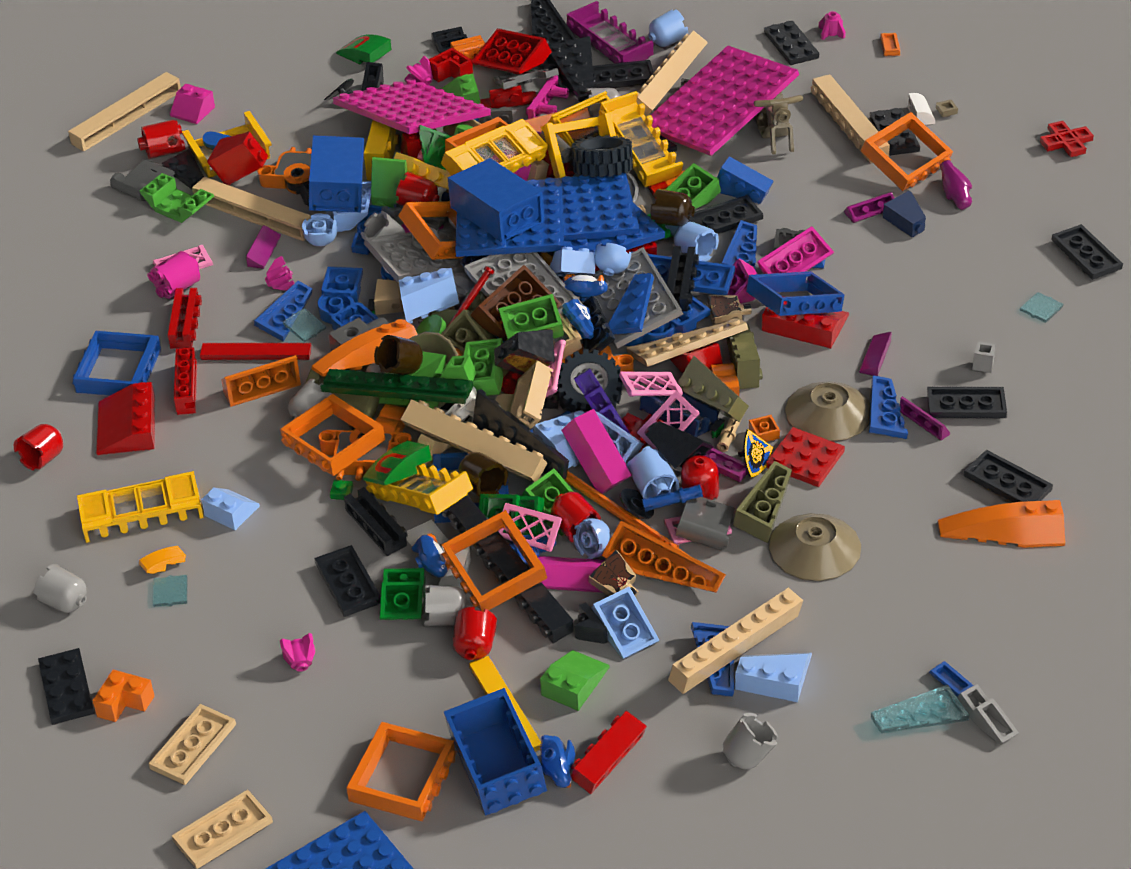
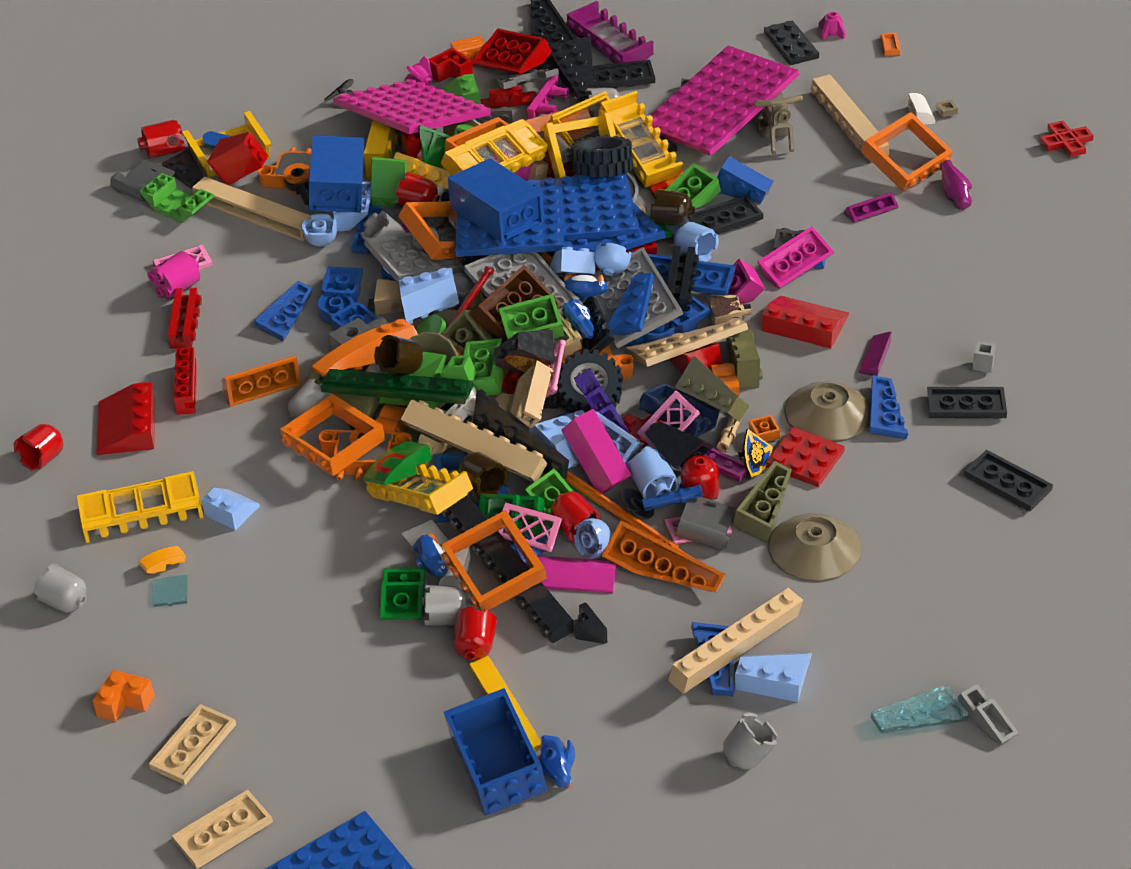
black plate [38,648,94,725] -> none
tan brick [68,72,181,151] -> none
blue window [72,331,161,396] -> none
dark pink slope [170,84,215,124] -> none
red tile [200,343,312,360] -> none
magenta slope [246,225,281,269] -> none
dark pink brick [265,256,295,291] -> none
dark pink brick [280,633,315,672] -> none
clear light blue piece [282,308,326,343] -> none
black plate [314,545,381,617] -> none
green plate [330,480,354,500] -> none
green slope [336,34,392,65] -> none
black brick [344,487,408,556] -> none
orange window [346,722,457,821] -> none
black slope [361,62,384,91] -> none
black slope [431,27,467,53] -> none
bright green slope [540,650,610,711] -> none
red brick [571,710,647,794] -> none
torso [588,550,639,597] -> none
light blue slope [591,587,660,659] -> none
bright pink window [619,372,683,397] -> none
tan brick [636,30,708,116] -> none
light blue cylinder [648,9,688,47] -> none
piece [709,418,725,439] -> none
blue wing [721,220,757,271] -> none
blue window [746,271,845,316] -> none
black plate [869,108,920,156] -> none
dark blue slope [883,191,926,237] -> none
magenta slope [900,396,950,440] -> none
blue tile [929,661,974,697] -> none
orange wedge [938,500,1065,548] -> none
clear light blue piece [1020,292,1064,323] -> none
black plate [1051,224,1123,280] -> none

